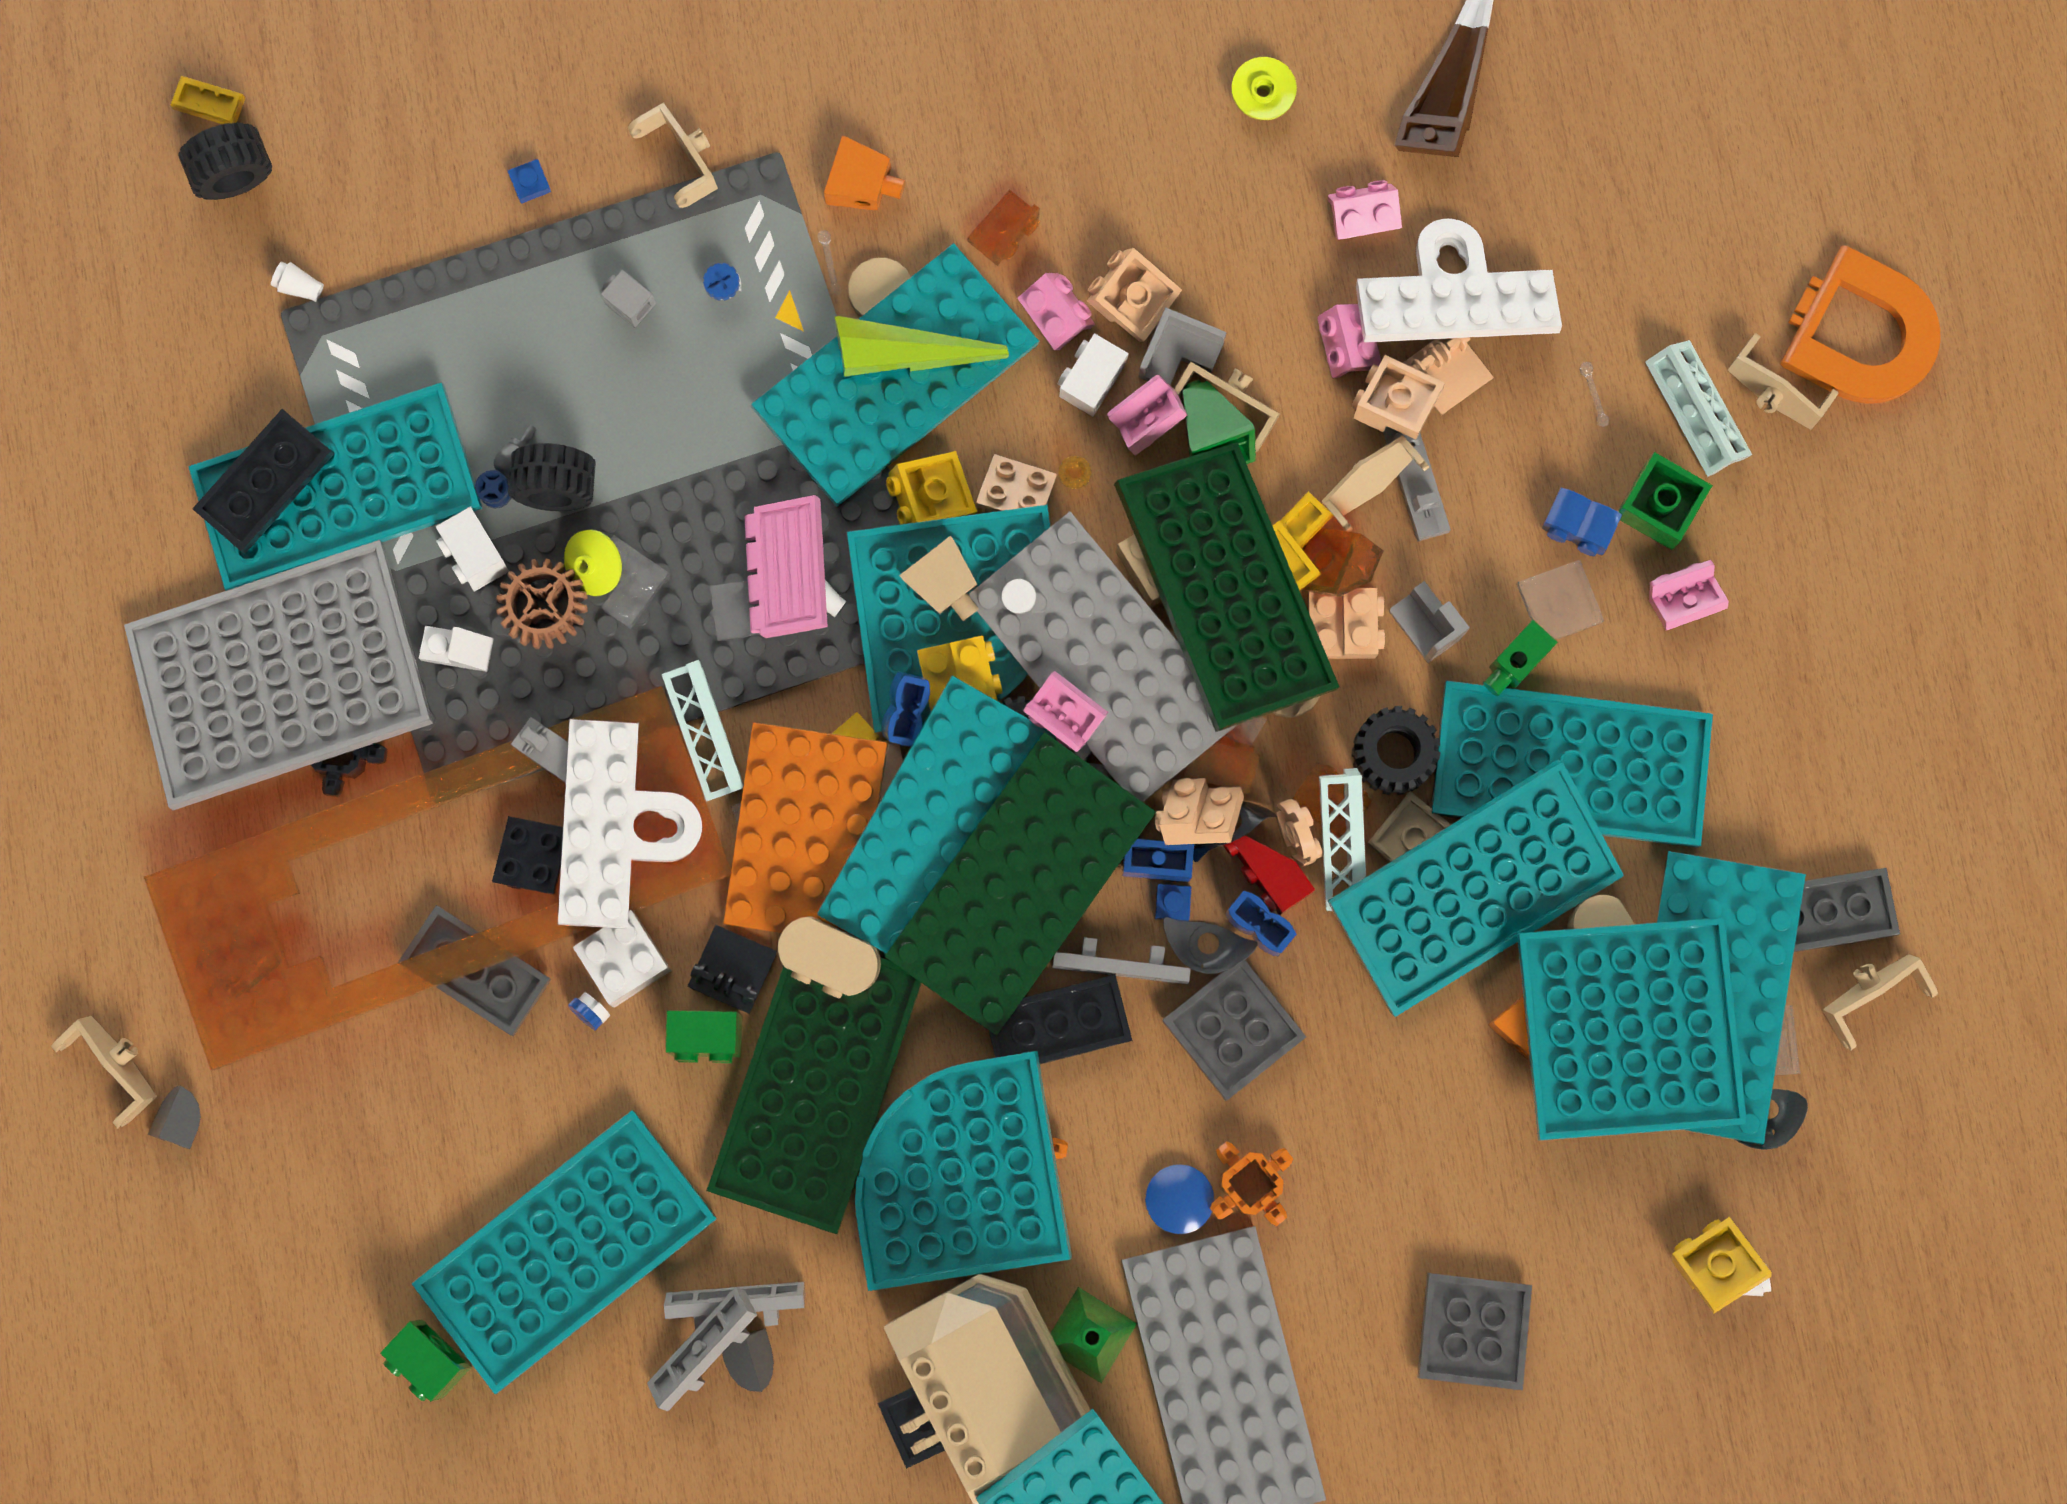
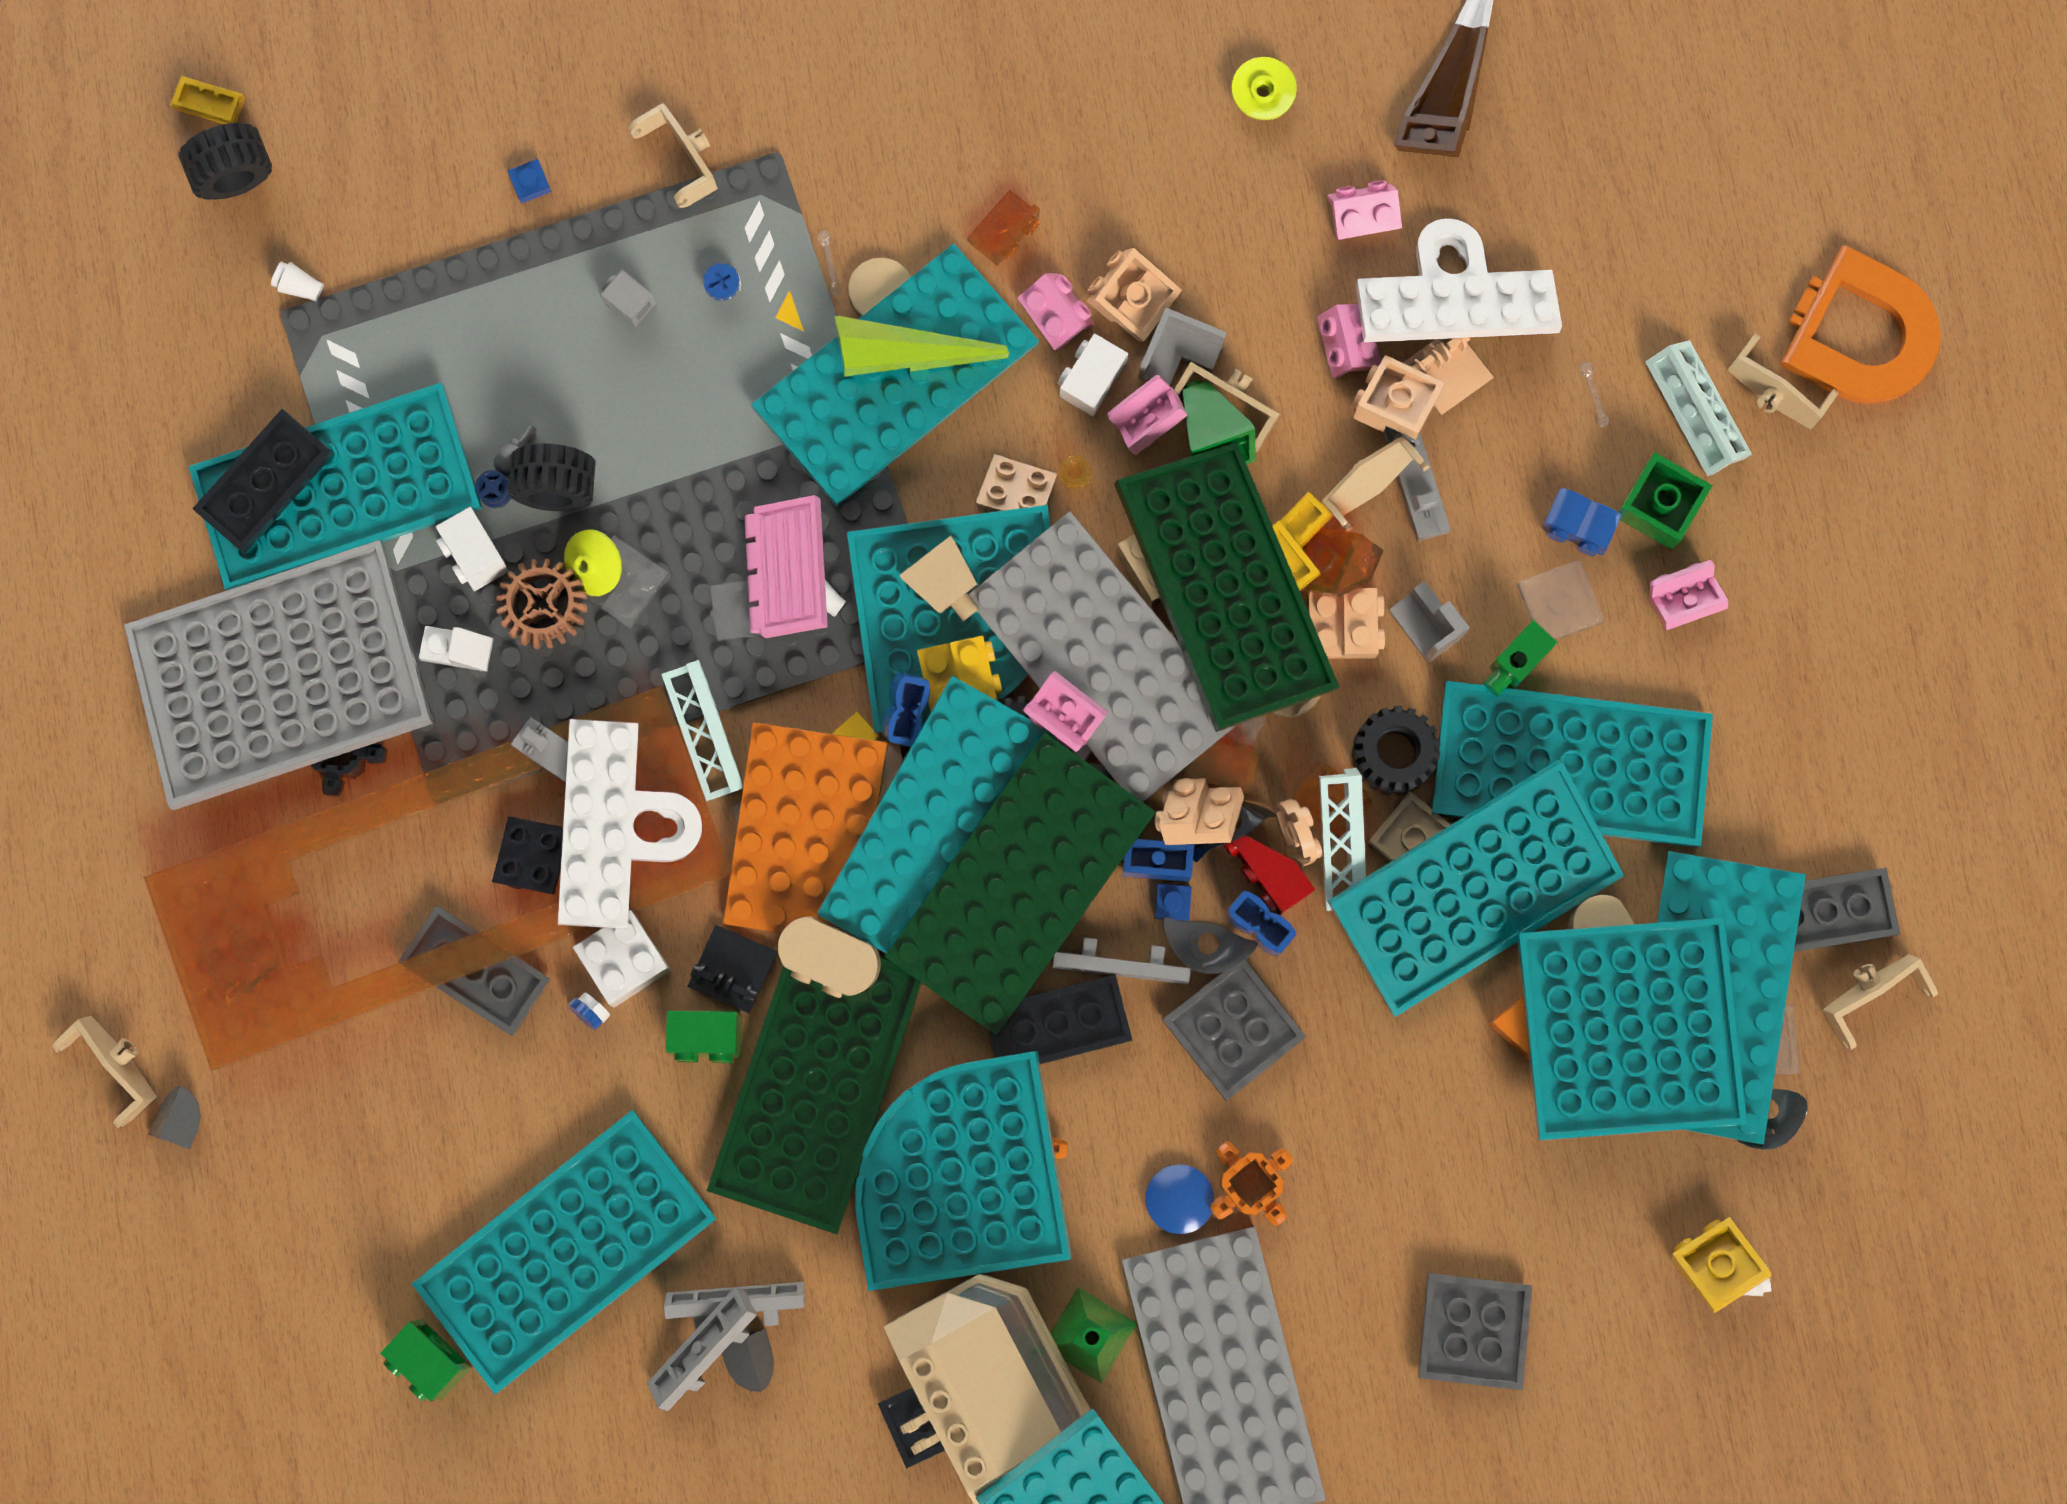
orange torso [824,136,906,210] -> none
yellow plate [886,451,977,525] -> none
white tile [1002,579,1036,614] -> none

